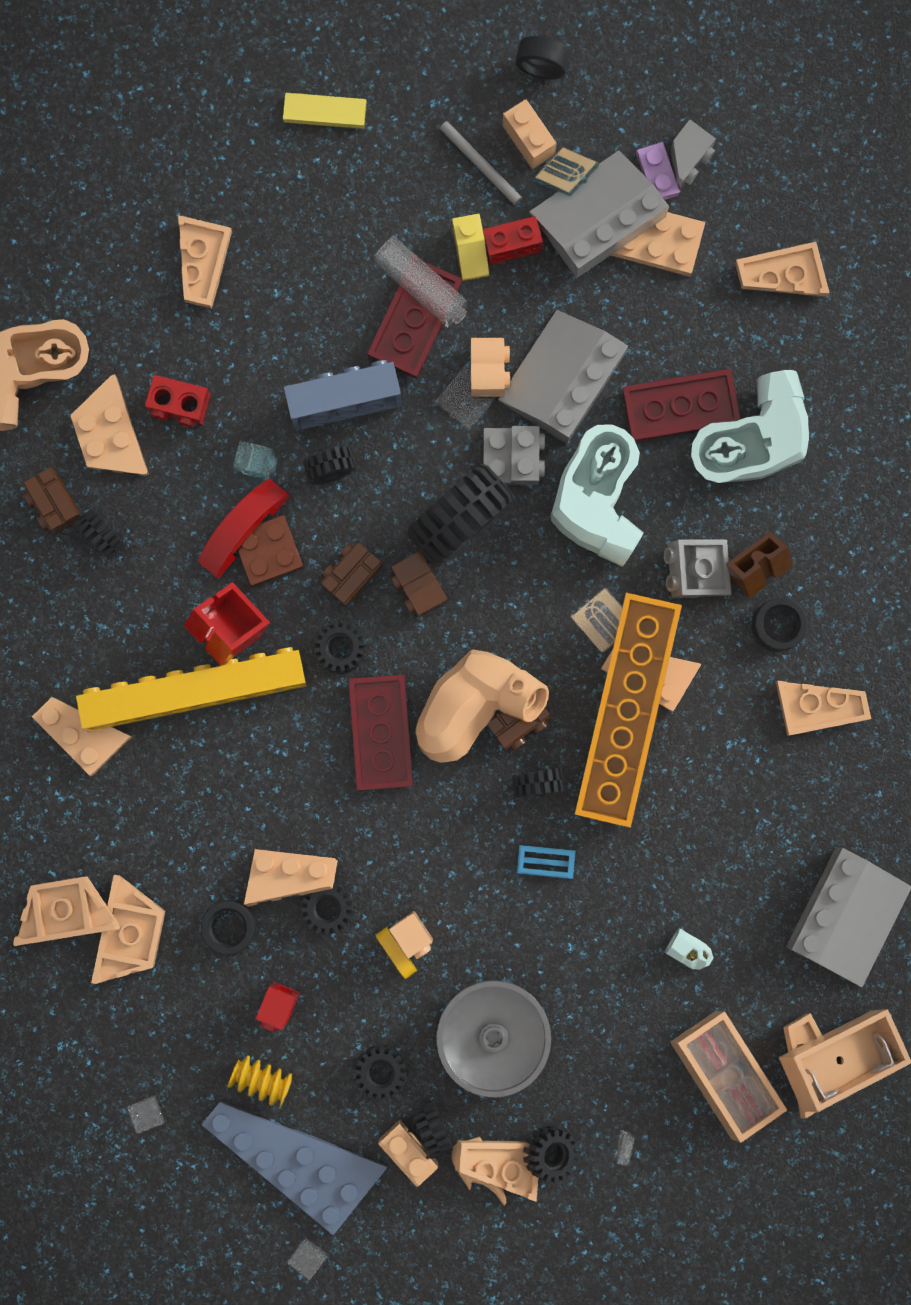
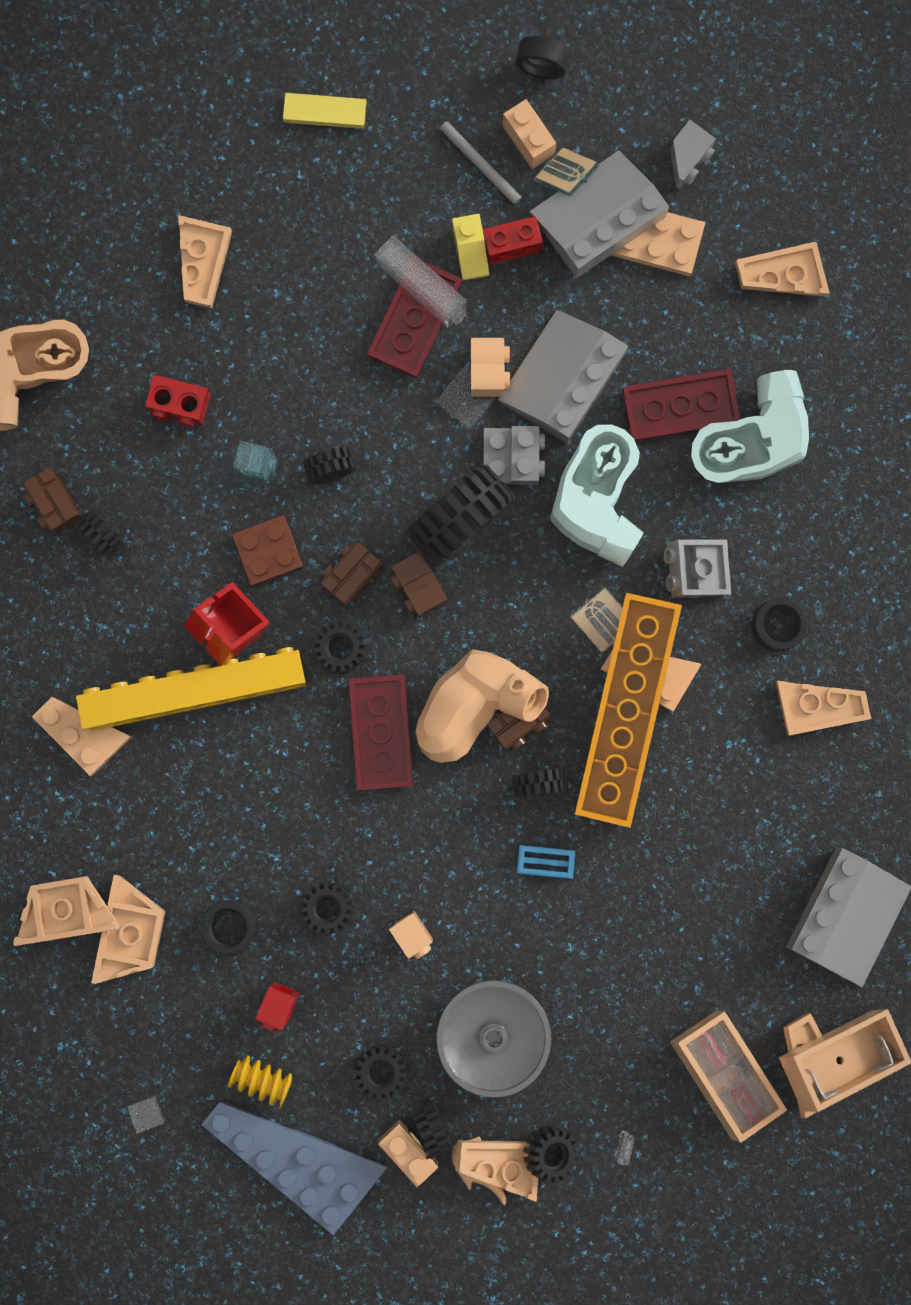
light nougat wing [70,374,149,476] -> none
red slope [197,478,290,579] -> none
light nougat wing [244,849,338,907] -> none
sand blue brick [284,360,402,431] -> none
clear tile [287,1237,328,1280] -> none
yellow beam [375,927,417,979] -> none
lavender plate [636,142,680,200] -> none
light aqua rock [664,928,713,970] -> none
reddish brown brick [726,531,793,599] -> none

